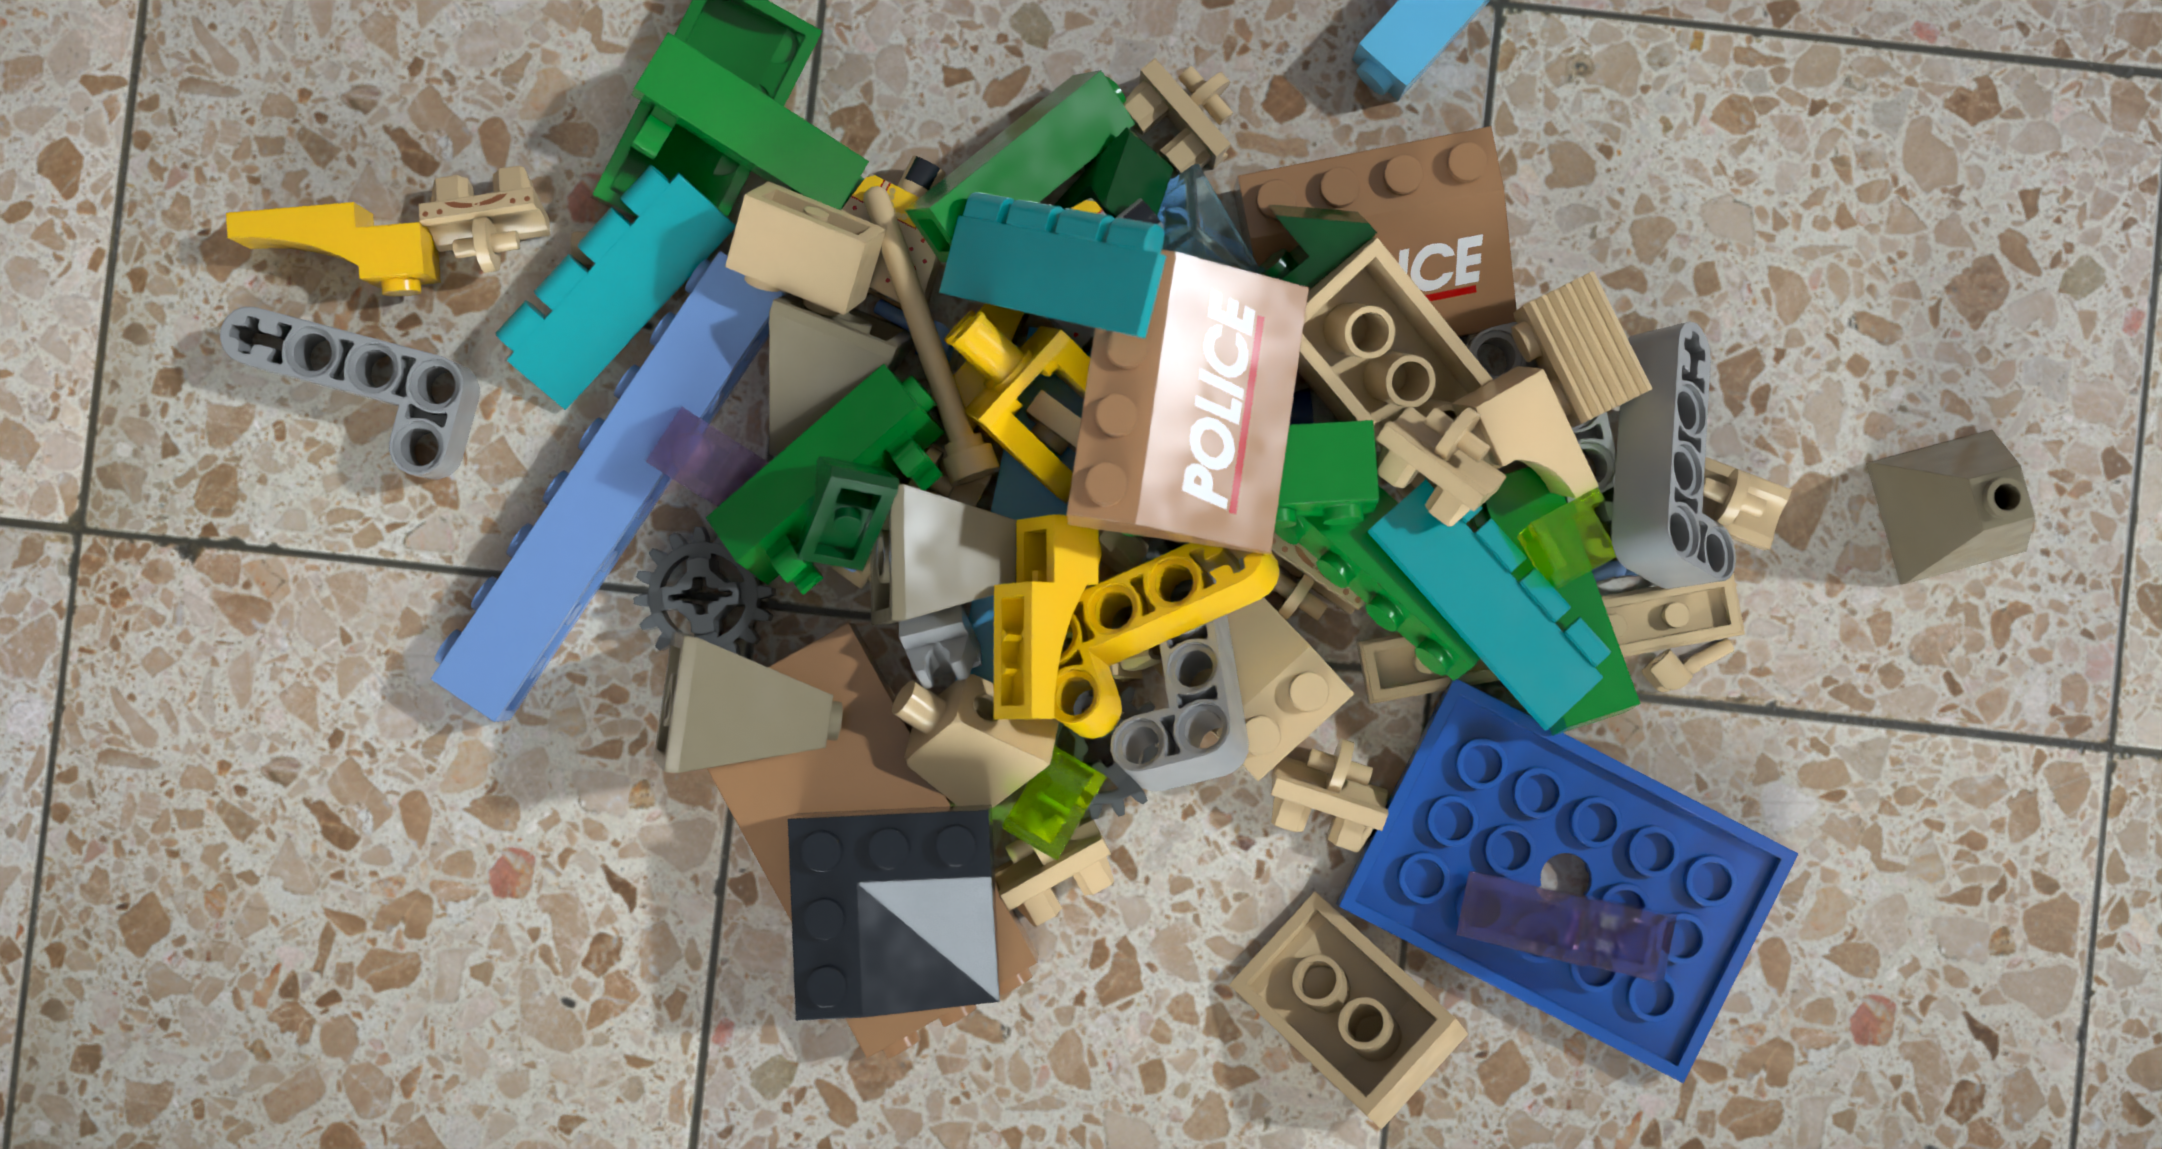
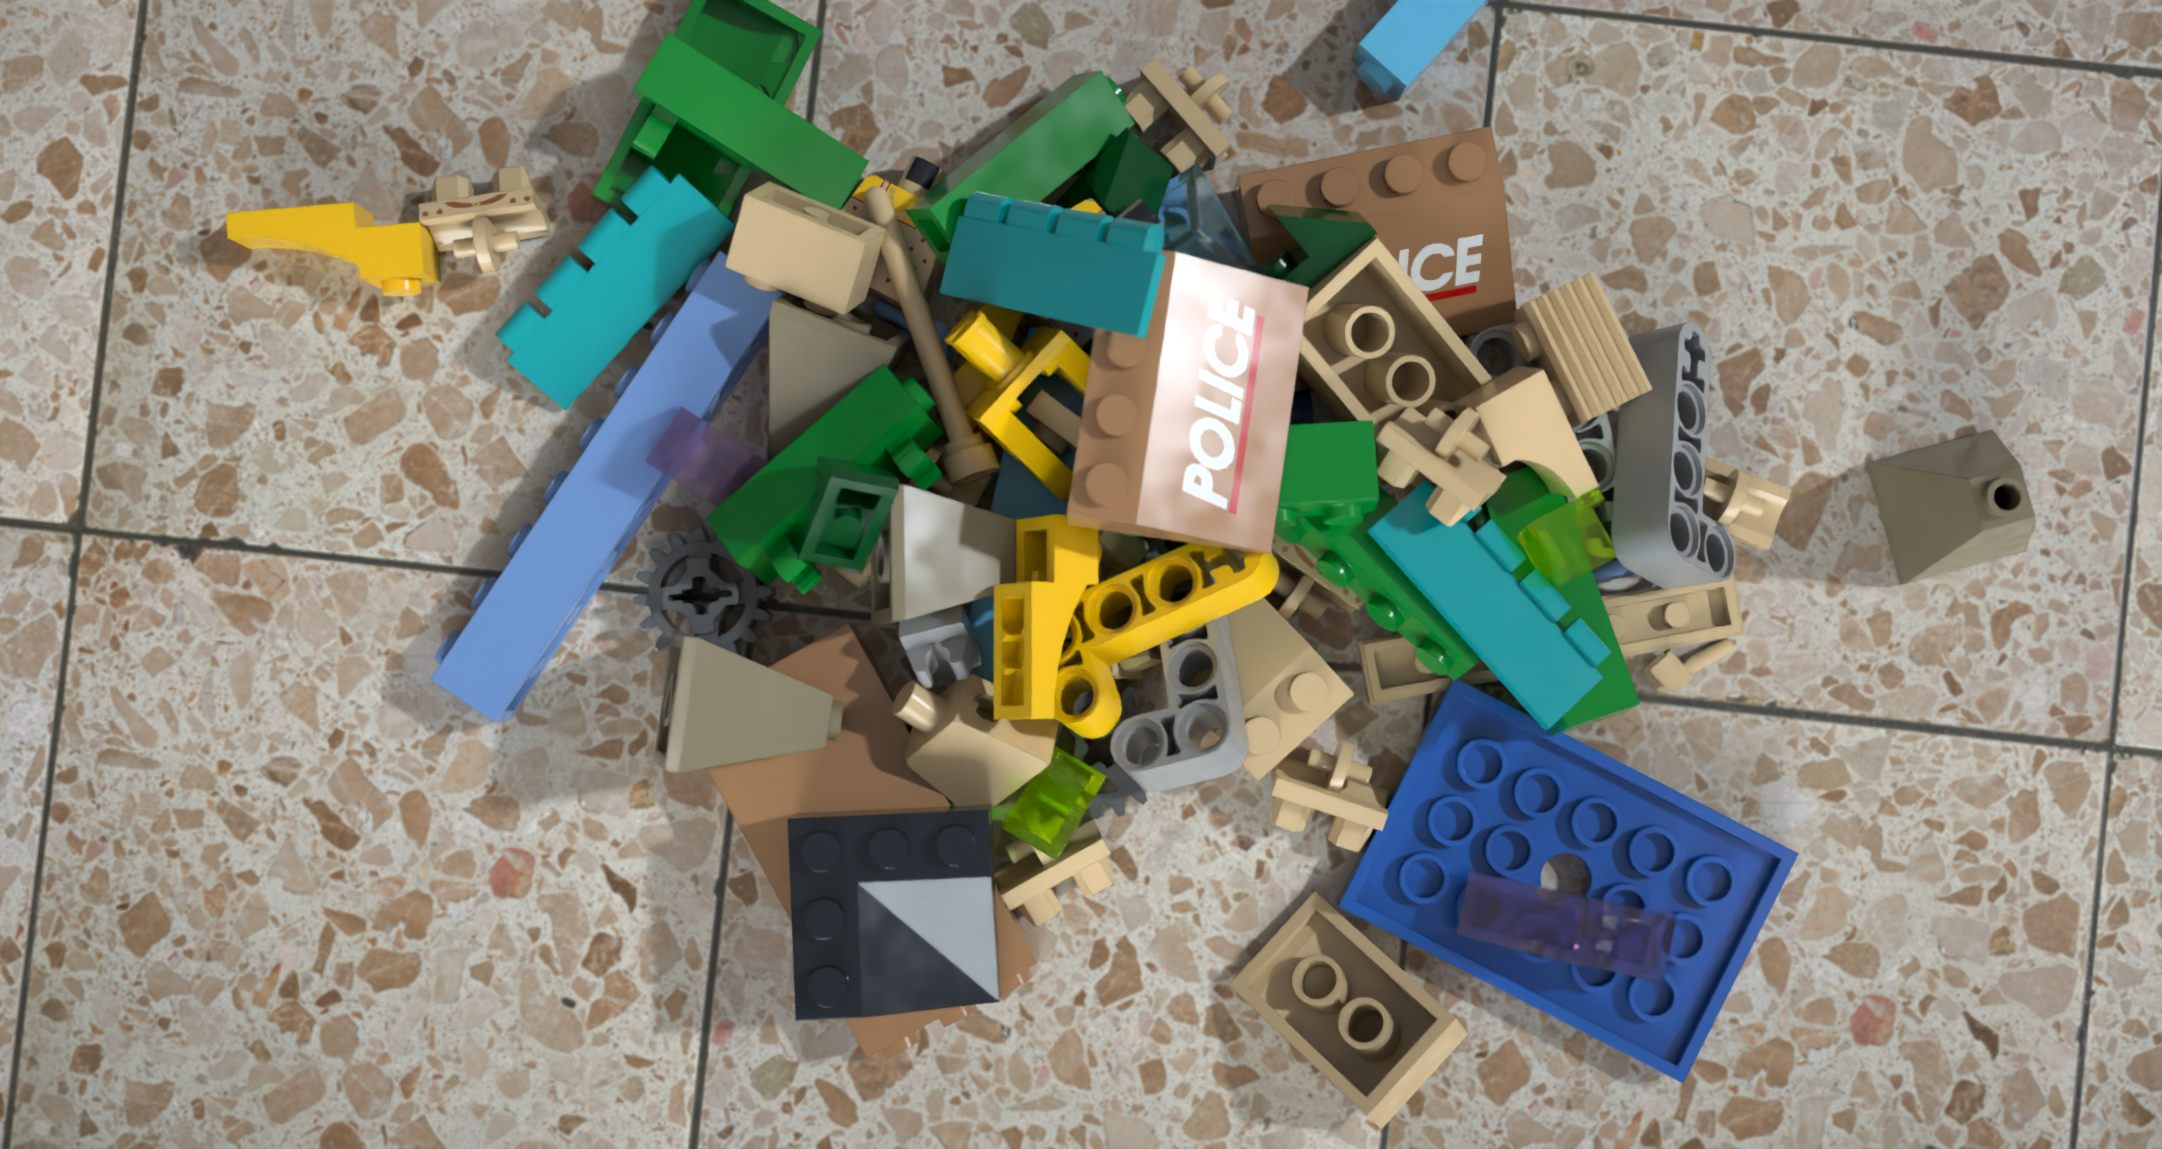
light grey beam [220,306,480,480] -> none

